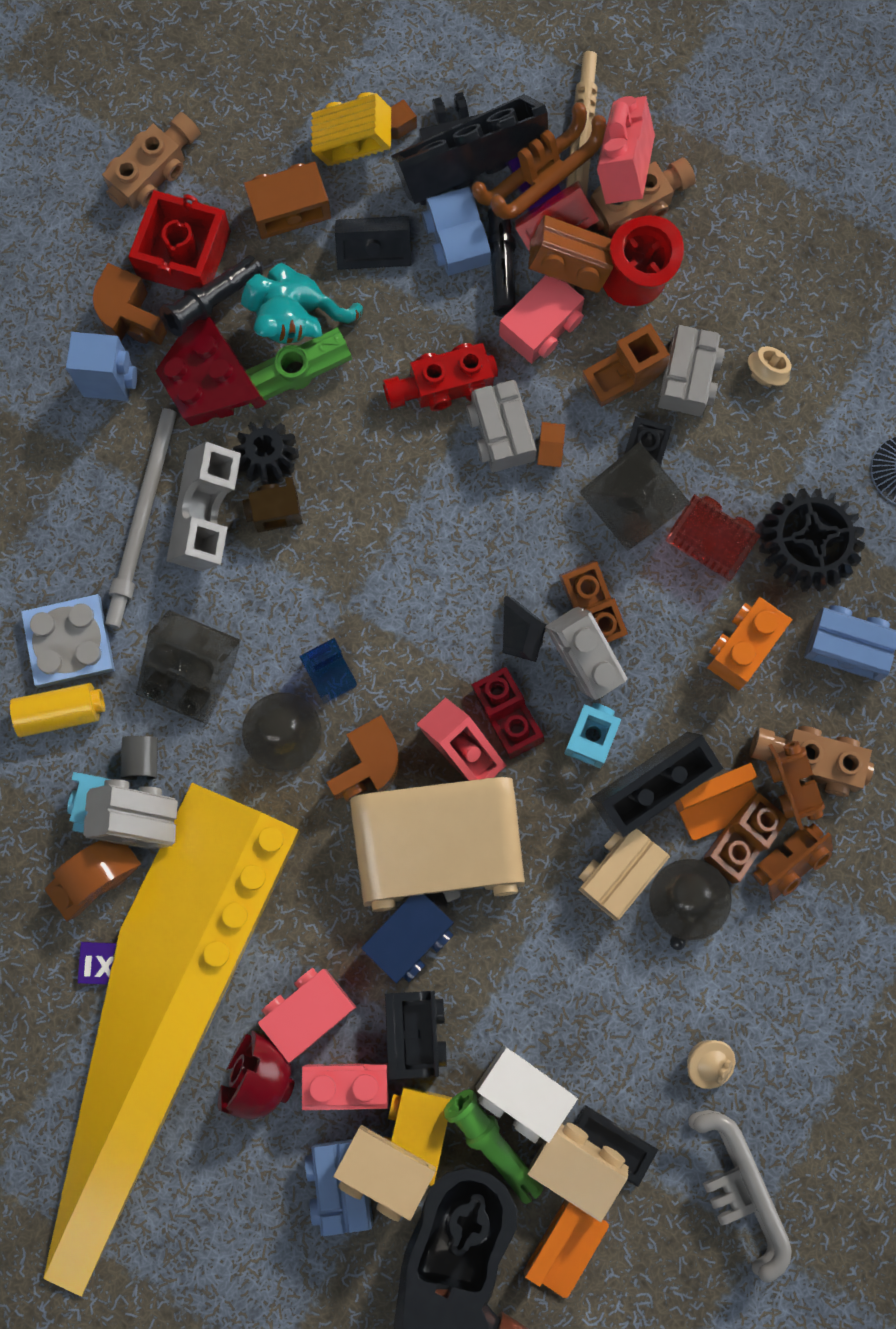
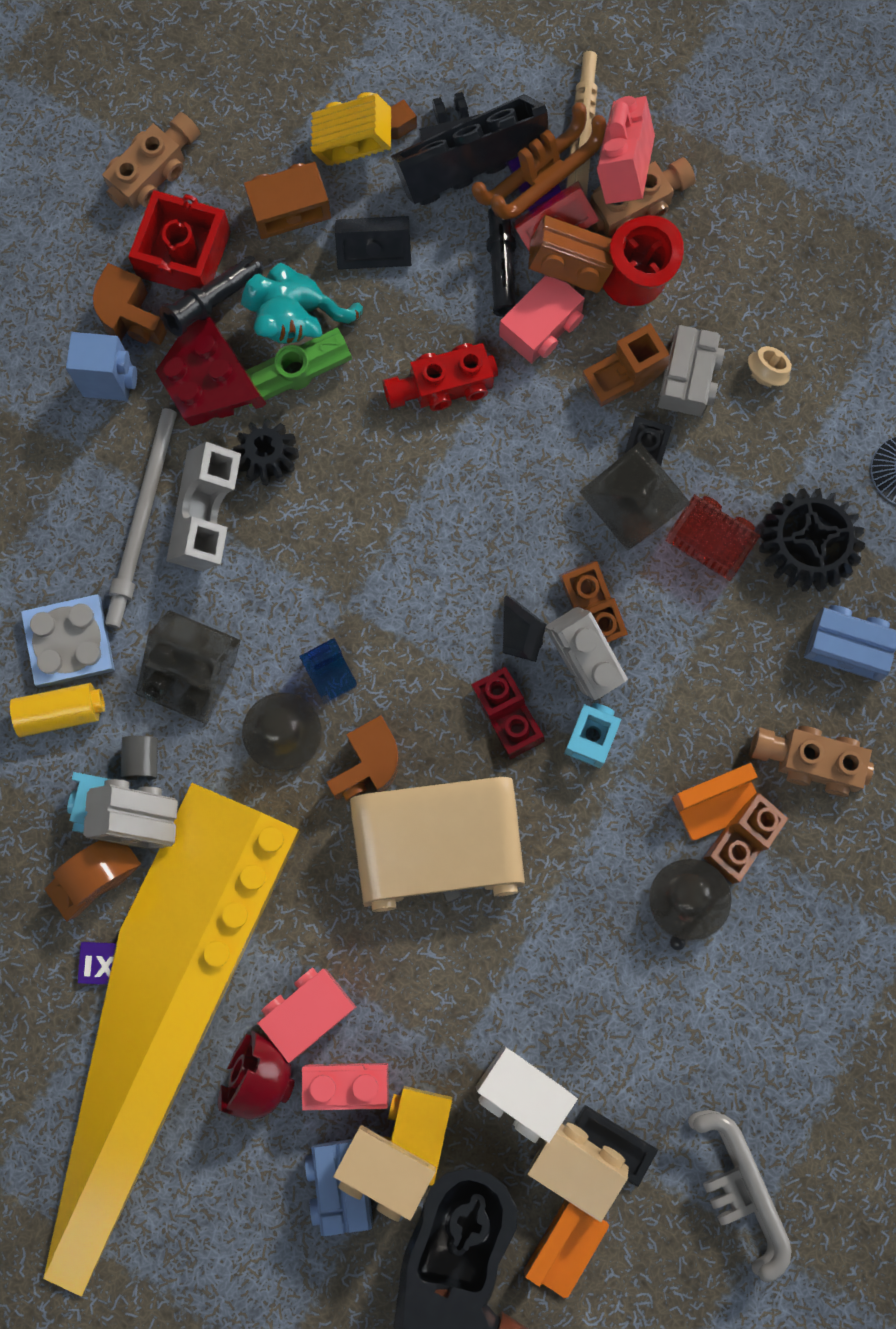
dark brown brick [242,477,303,533] -> none
dark blue brick [361,894,454,984] -> none
black hinge [385,991,447,1080] -> none
coral slope [417,697,507,781] -> none
medium blue brick [422,187,491,276] -> none
bright green pin [444,1089,543,1204] -> none
light grey brick [466,380,537,472] -> none
dark orange piece [537,422,566,467] -> none
tan brick [578,829,670,921] -> none
black piece [590,732,724,837] -> none
tan hat [687,1040,736,1089] -> none
orange brick [707,597,793,690] -> none
dark orange hinge [752,823,833,901] -> none
dark orange hinge [766,741,825,830] -> none

